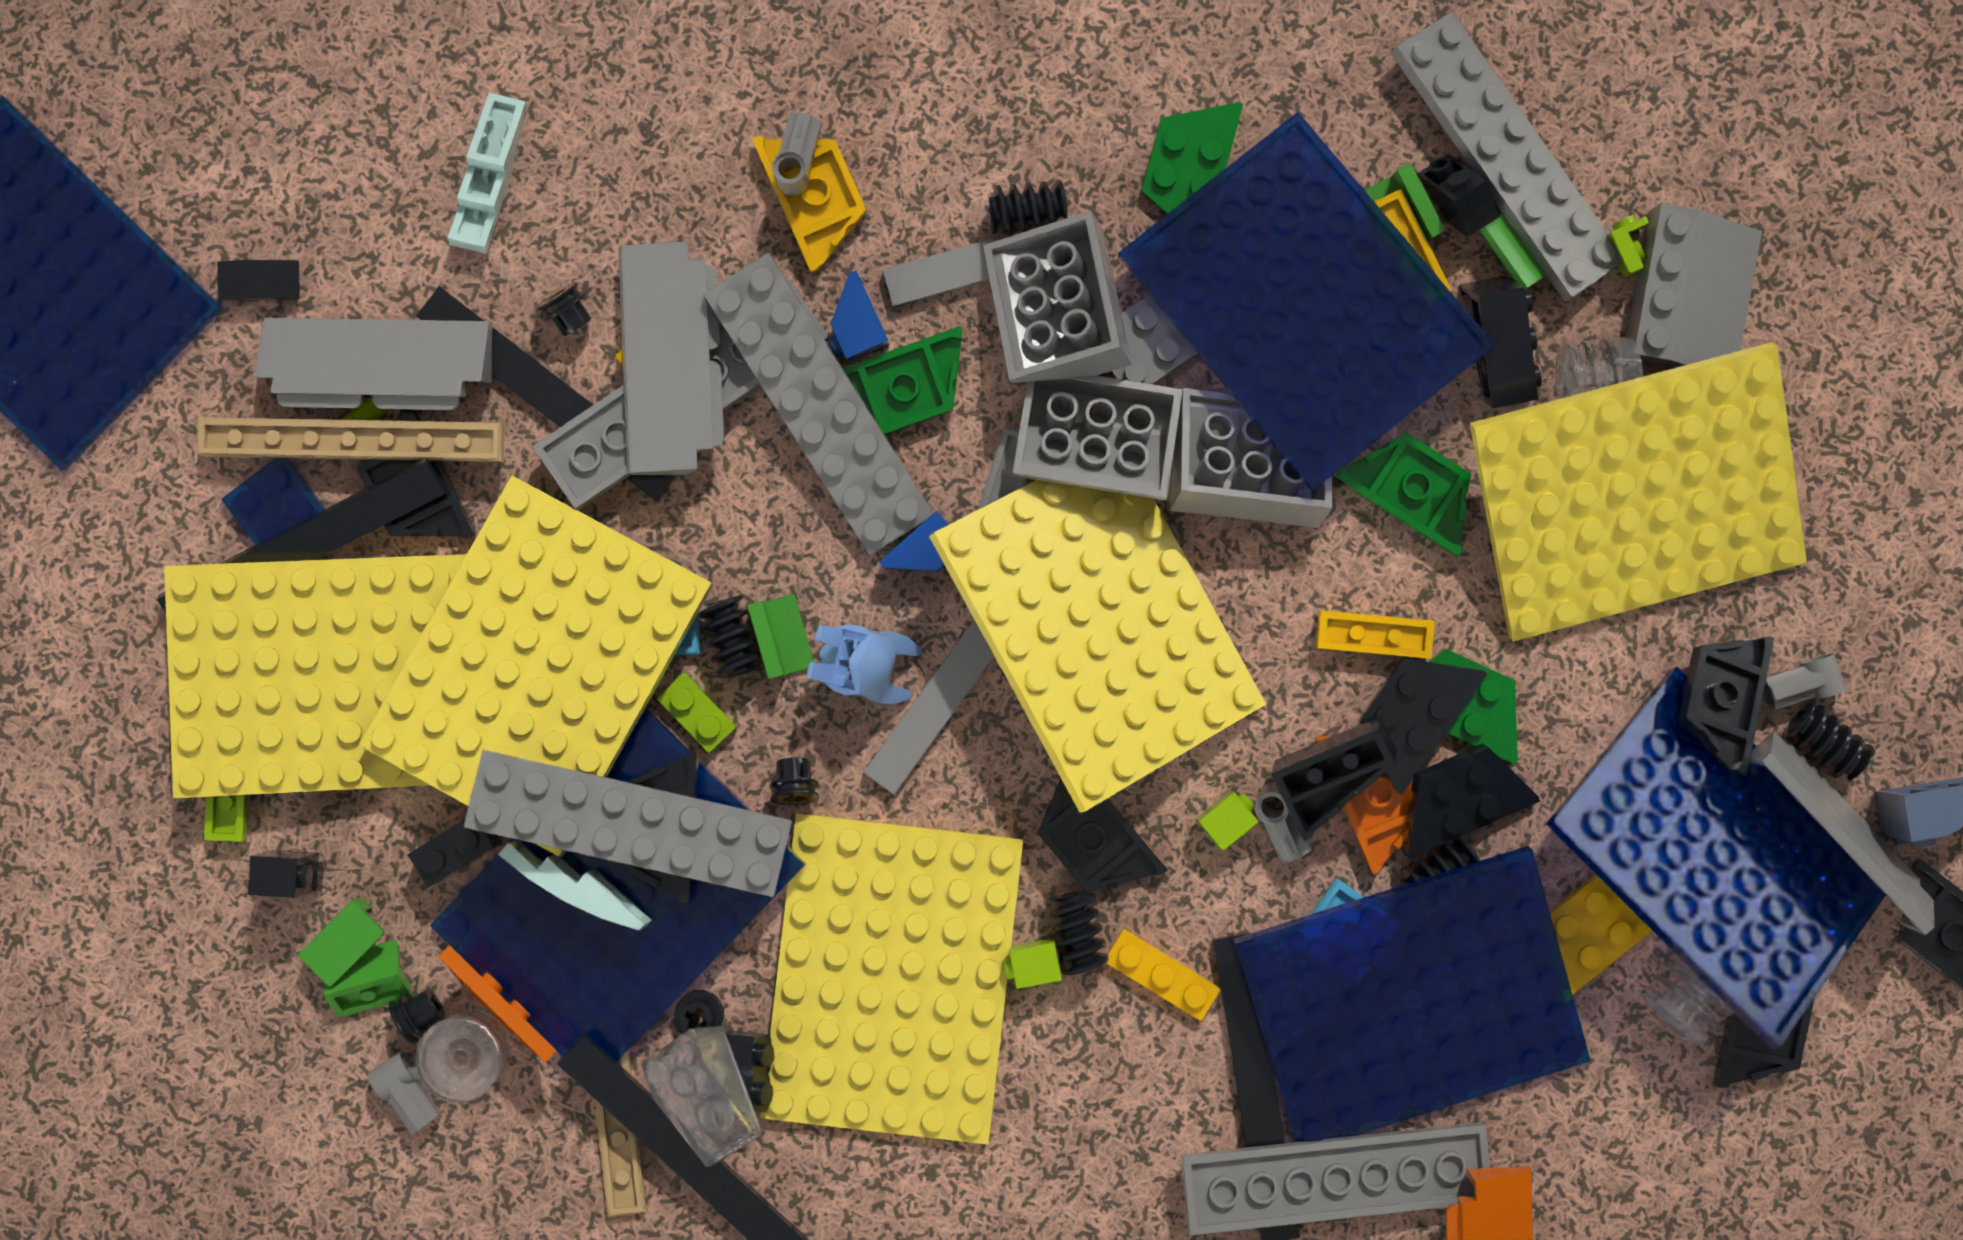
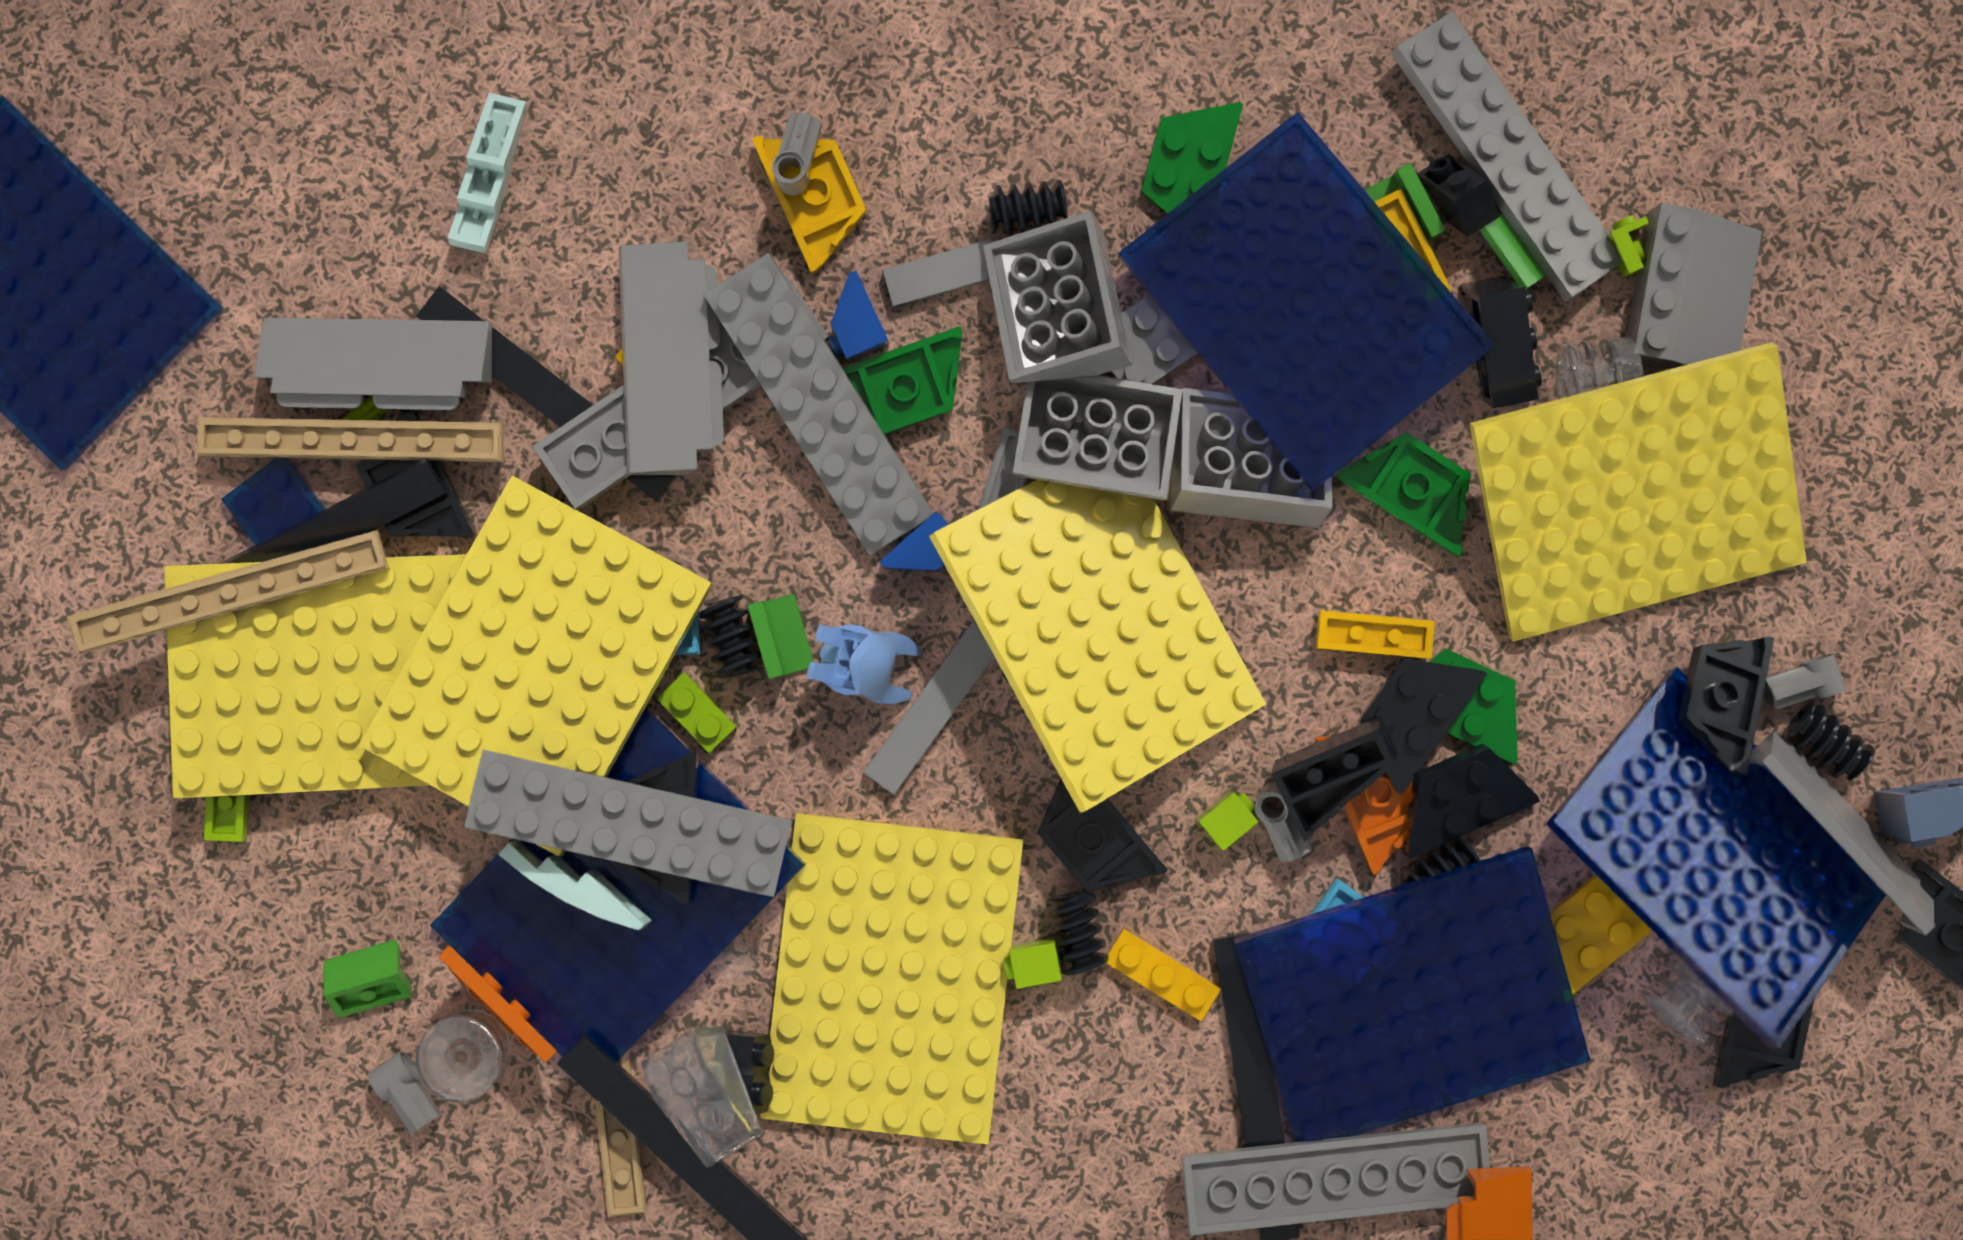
black slope [217,260,300,302] -> none
black brick [248,850,324,898] -> none
bright green panel [297,896,385,986] -> none
black piece [389,988,445,1045] -> none
black brick [407,820,503,888] -> none
black piece [535,282,592,336] -> none
black piece [674,990,724,1041] -> none
black piece [769,757,820,805] -> none
none -> tan tile [67,530,389,654]
none -> clear tile [718,942,757,982]

